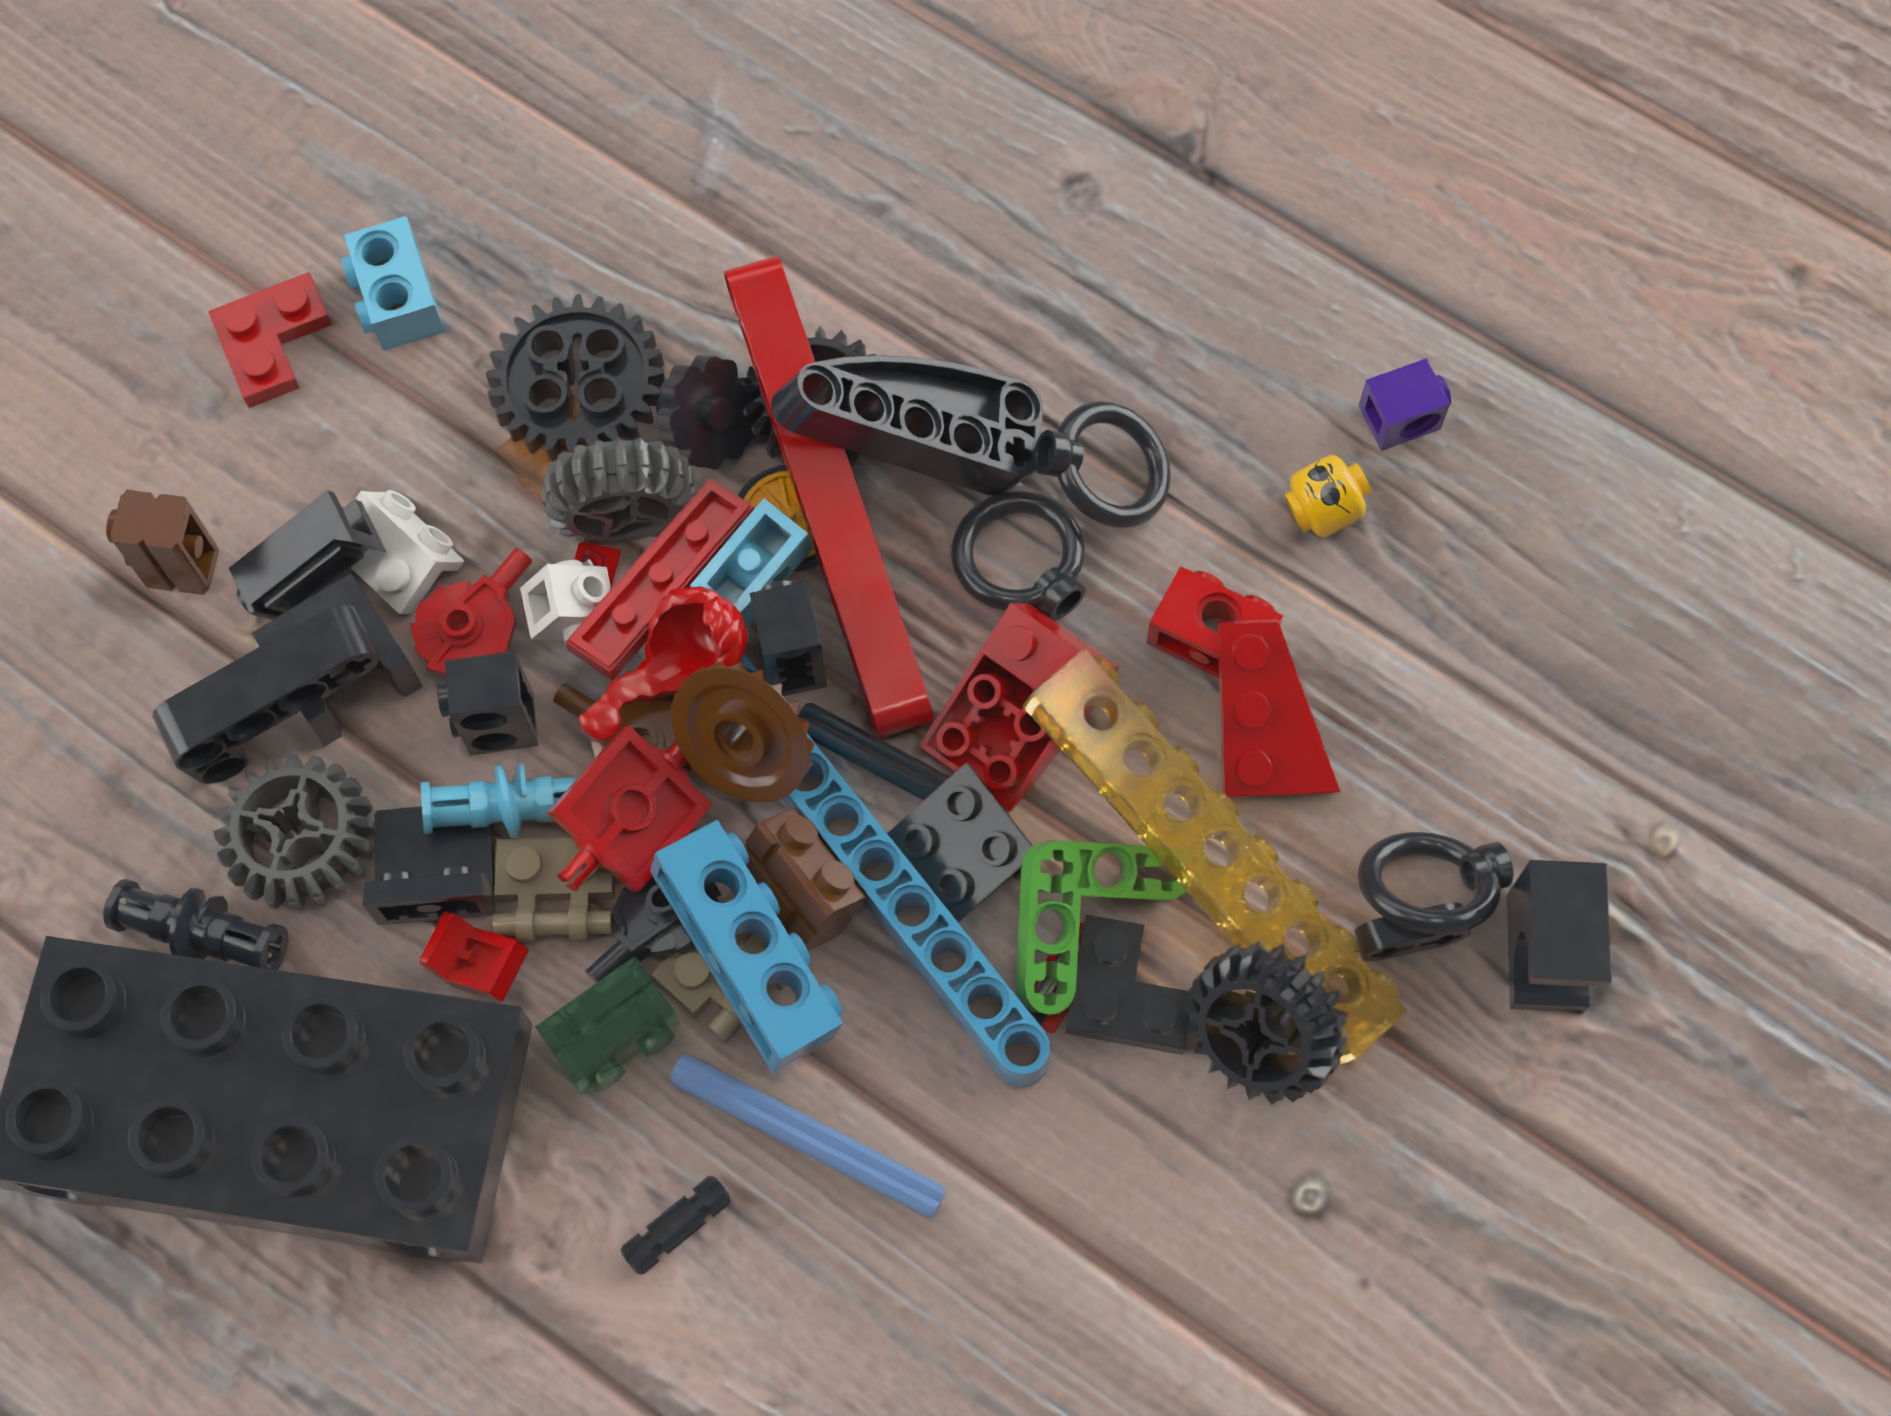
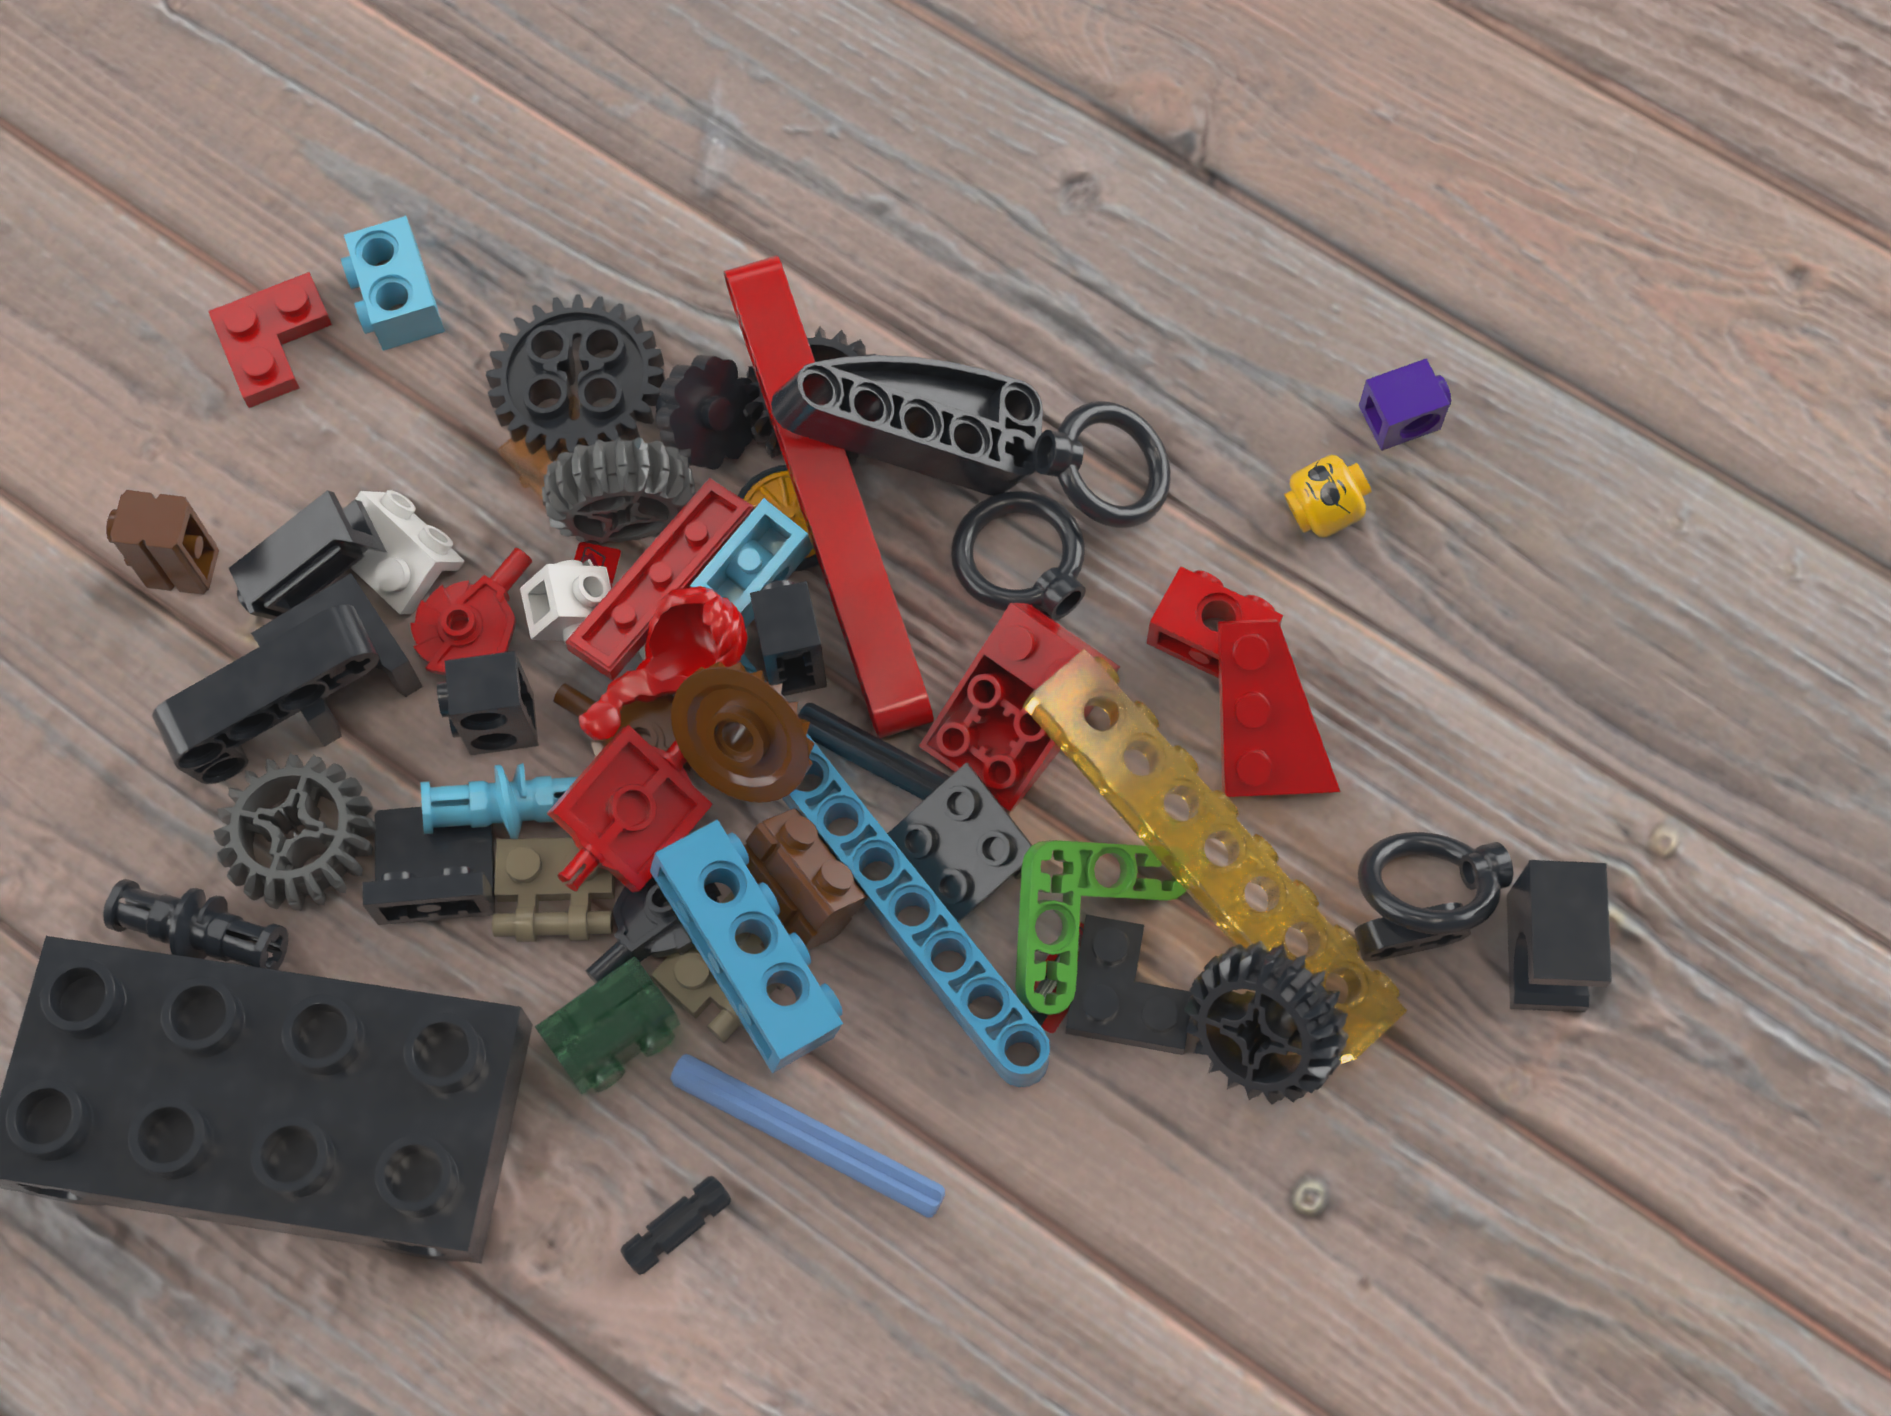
red bracket [419,911,529,1003] -> none

